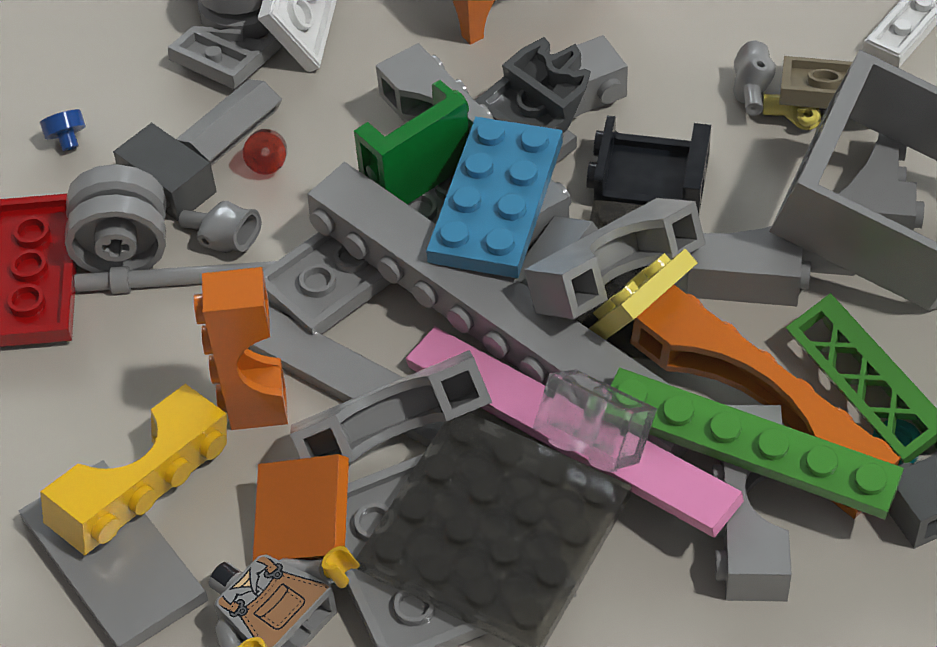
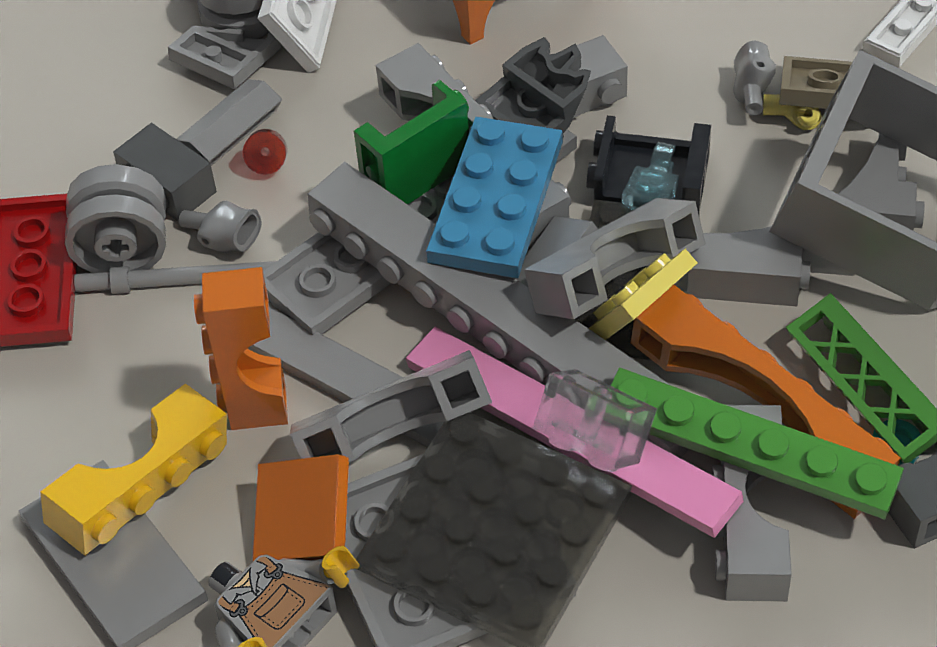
blue tile [40,109,86,151] -> none
none -> clear light blue plate [622,142,679,210]

